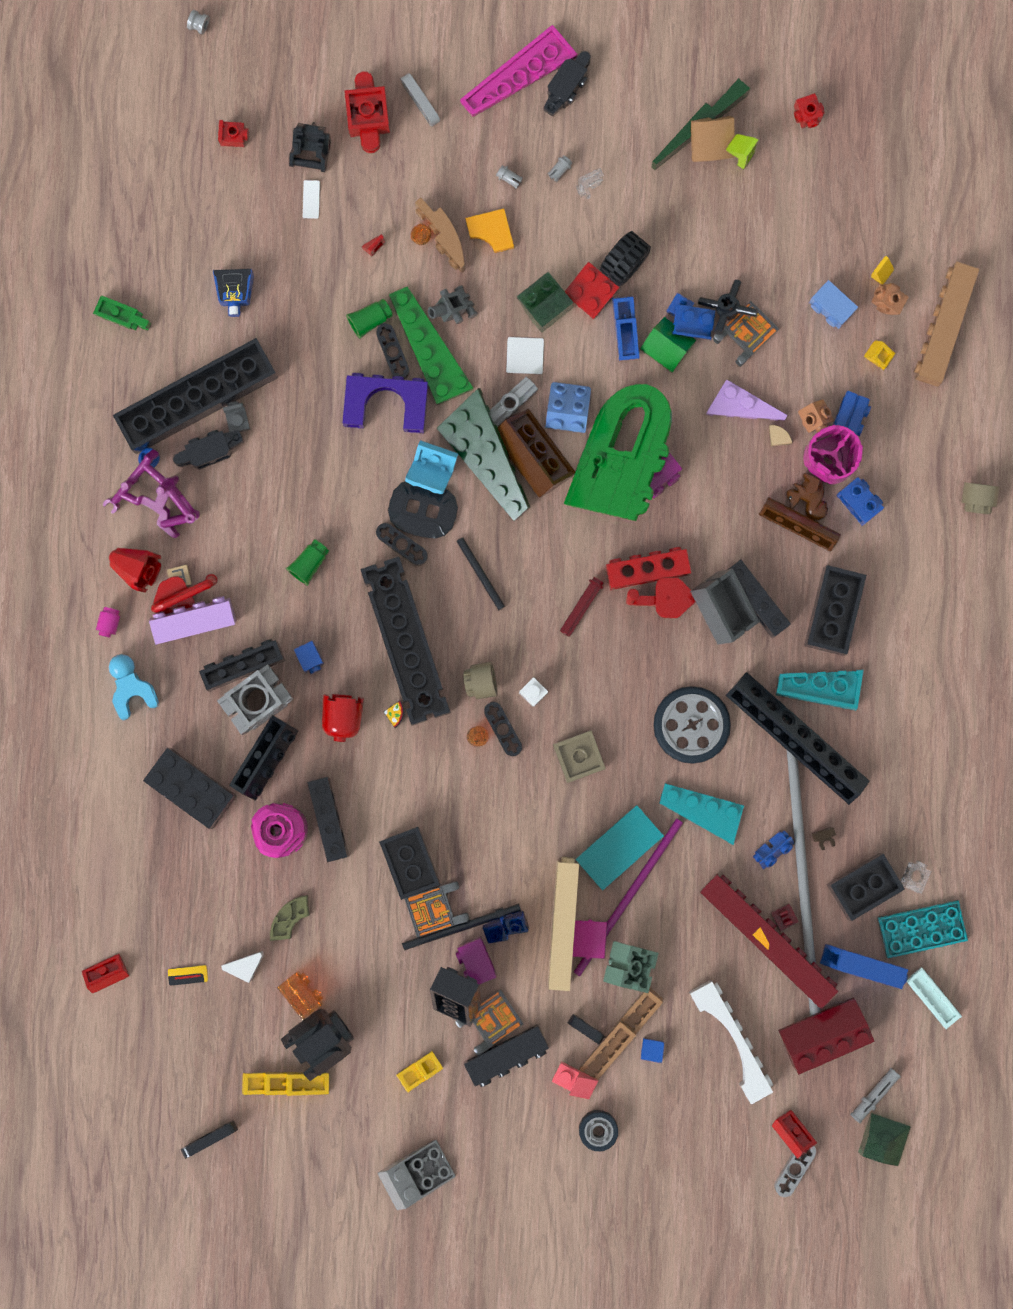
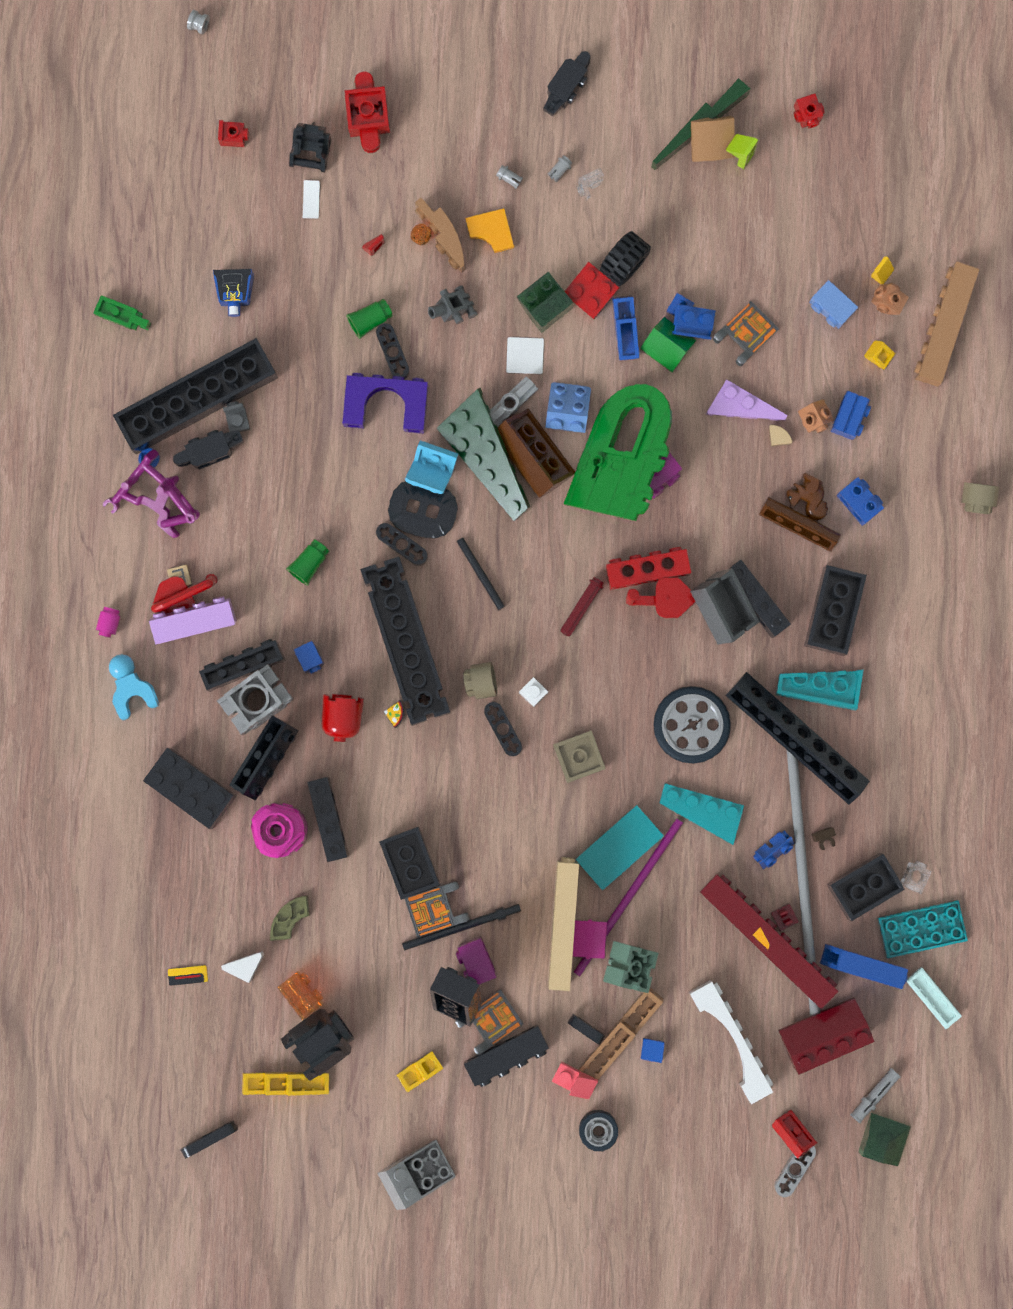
red slope [82,954,129,993] -> none
red cone [109,548,161,593] -> none
green wing [389,287,473,405] -> none
light grey beam [400,73,440,127] -> none
dark pink wing [460,25,578,117] -> none
clear orange tile [467,726,488,747] -> none
clear blue slope [483,911,529,944] -> none
black bar [698,280,758,335] -> none
dark pink piece [803,425,863,485] -> none

